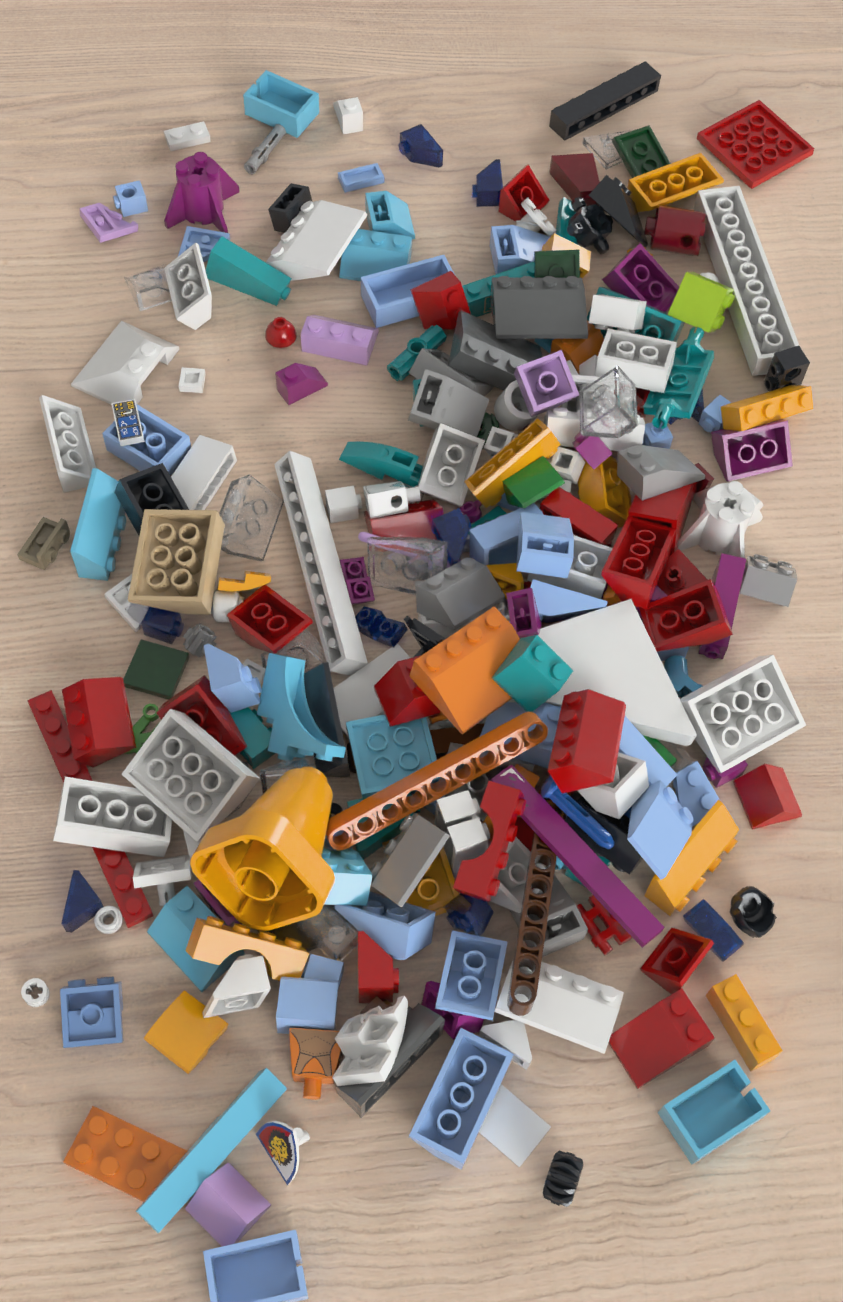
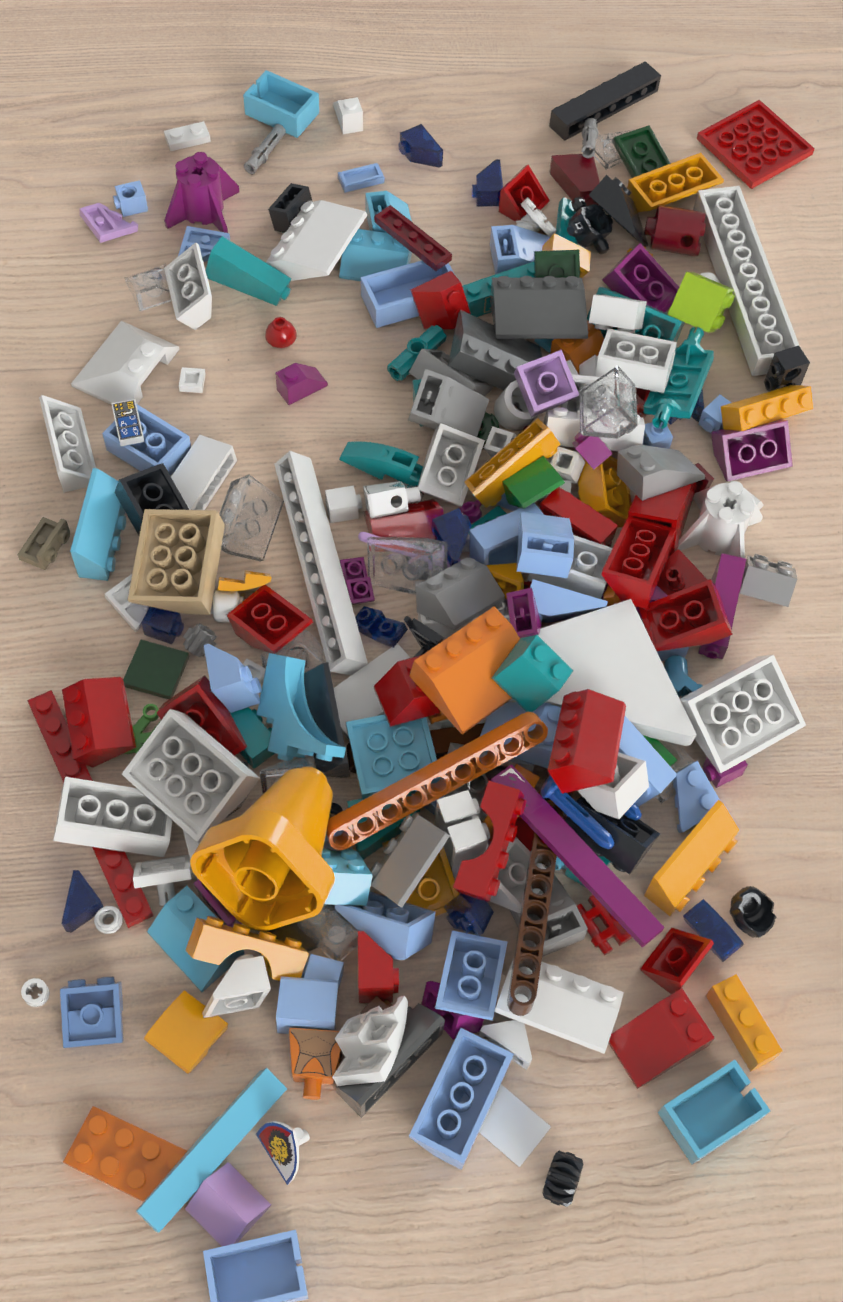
lavender slope [301,315,379,365] -> none
light blue slope [627,780,693,880] -> none
red slope [733,763,802,829] -> none
none -> dark red plate [374,205,452,271]
none -> light grey pin [581,118,599,158]

